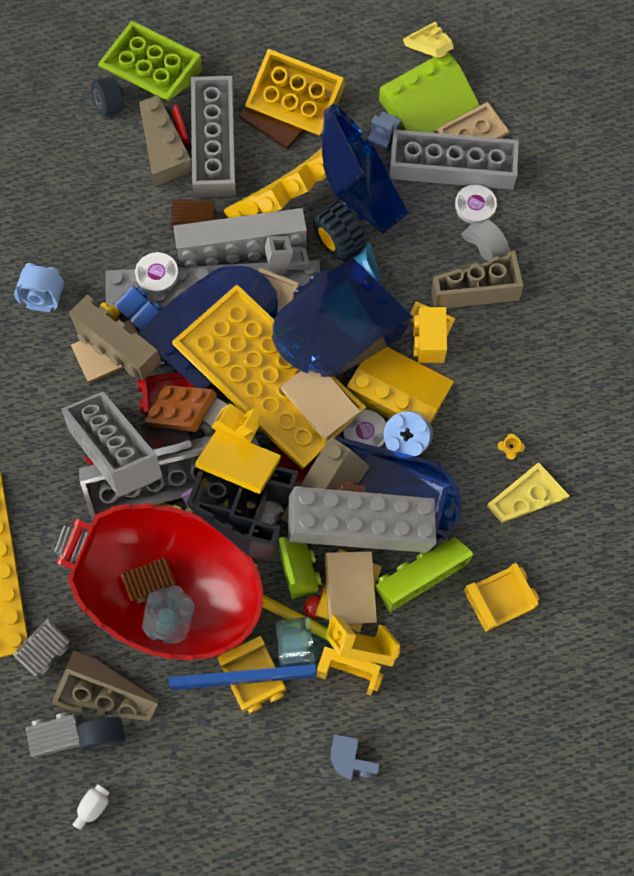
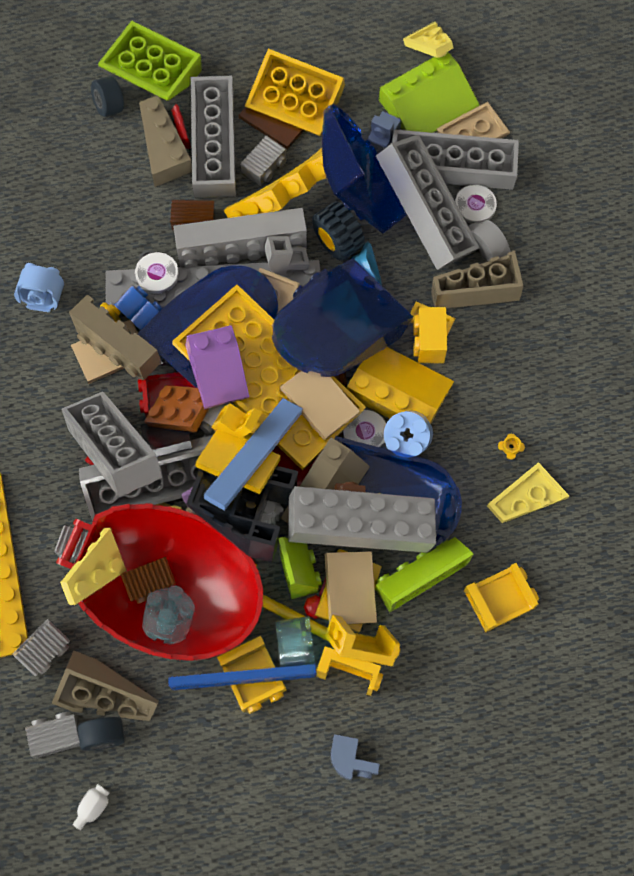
none -> light yellow wing [60,528,127,605]
none -> medium lavender slope [185,325,249,409]
none -> medium blue tile [204,398,303,510]
none -> light grey brick [241,136,287,186]
none -> light grey brick [376,134,480,270]

